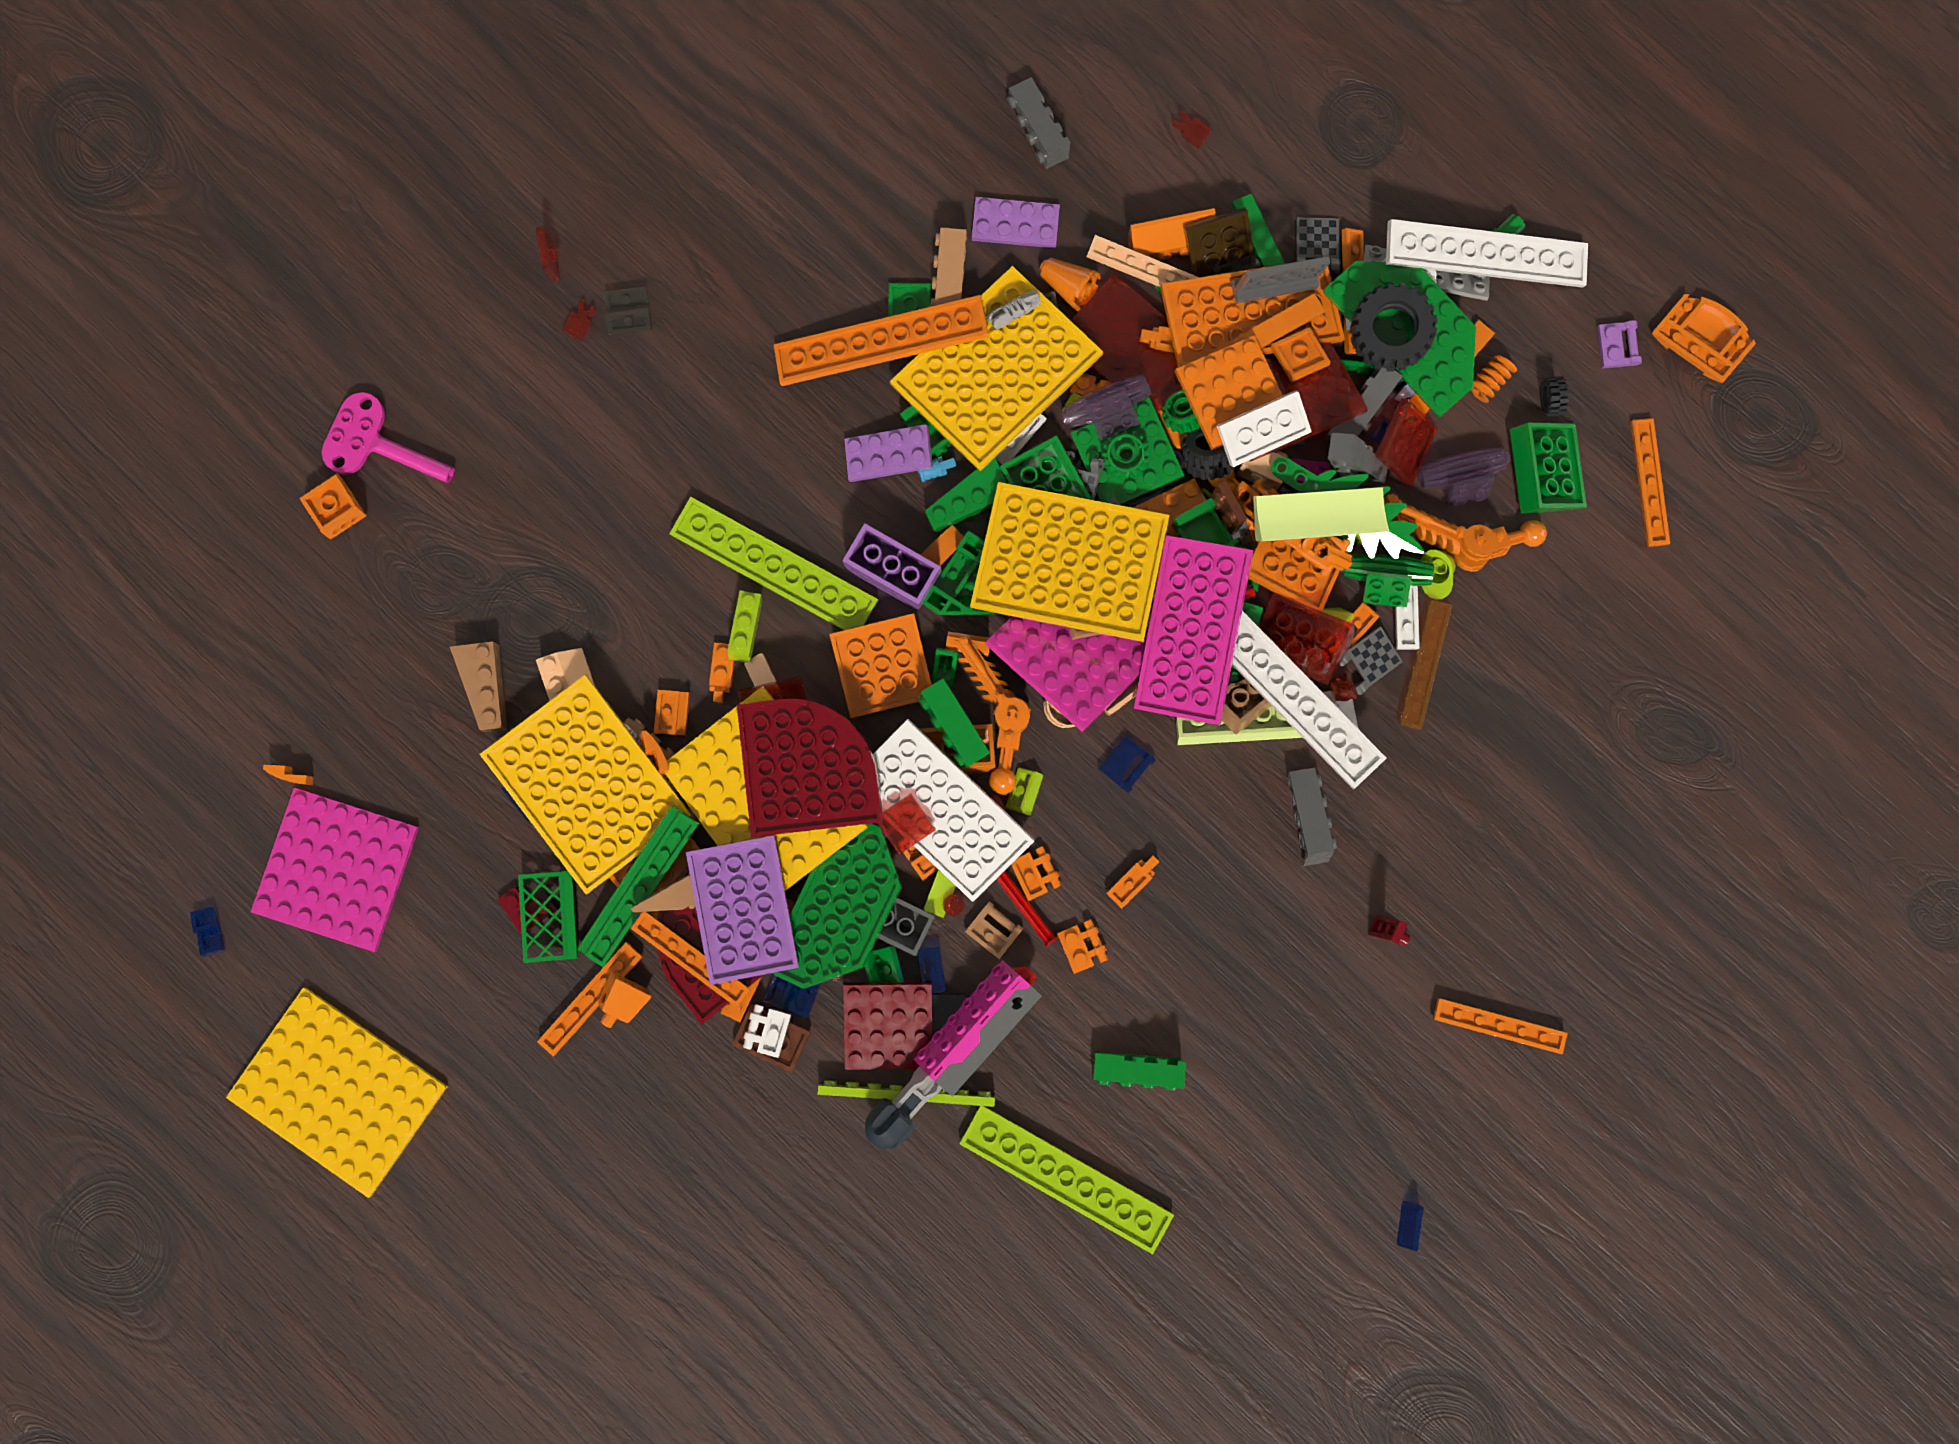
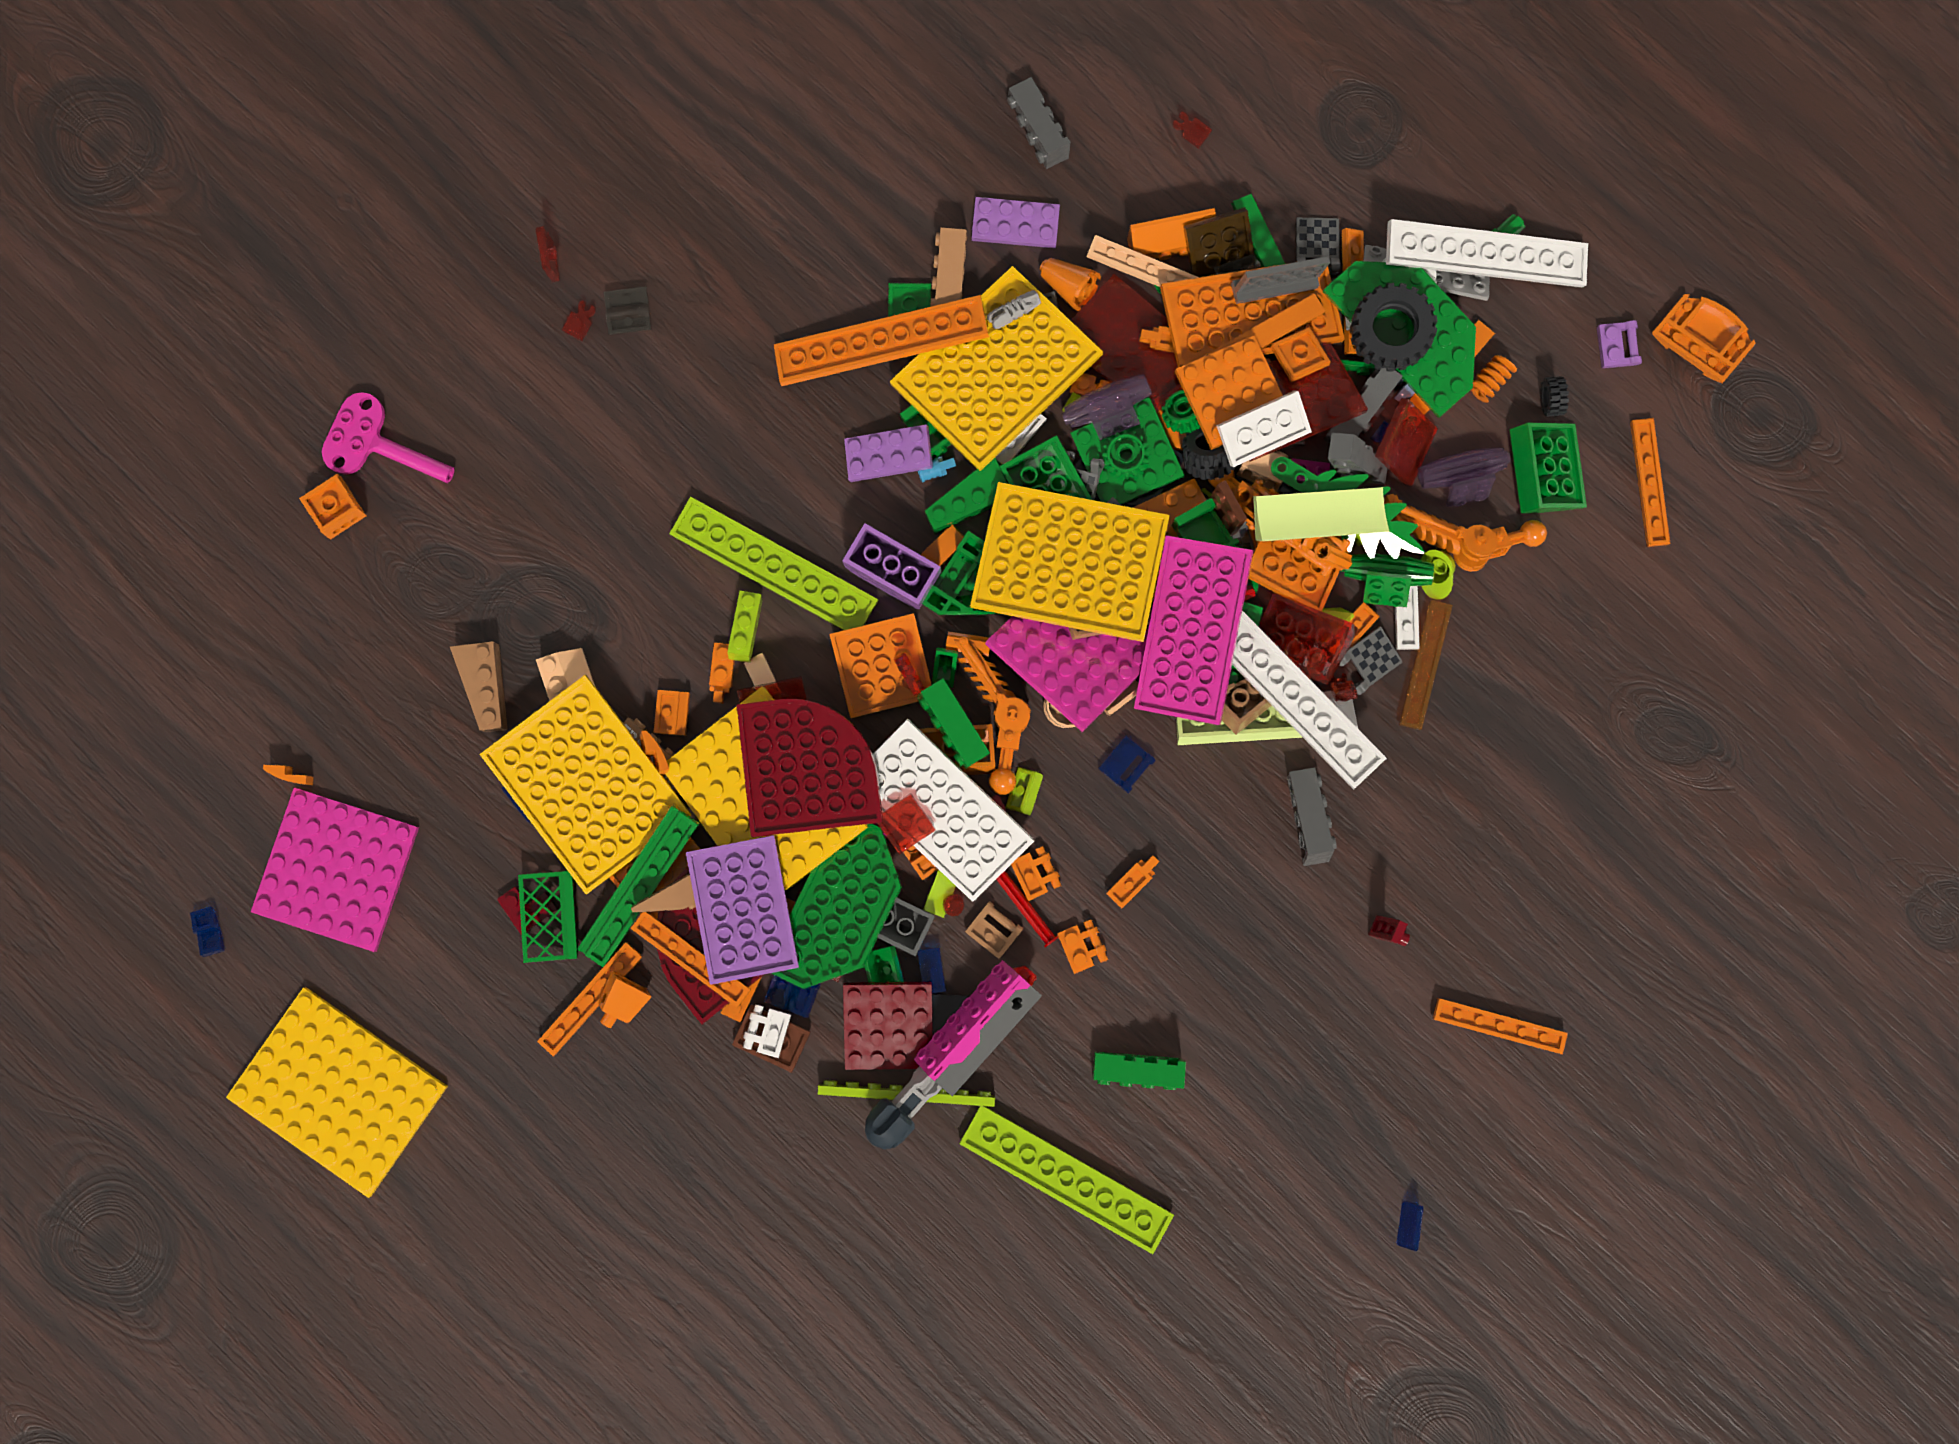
none -> clear red plate [893,652,925,696]

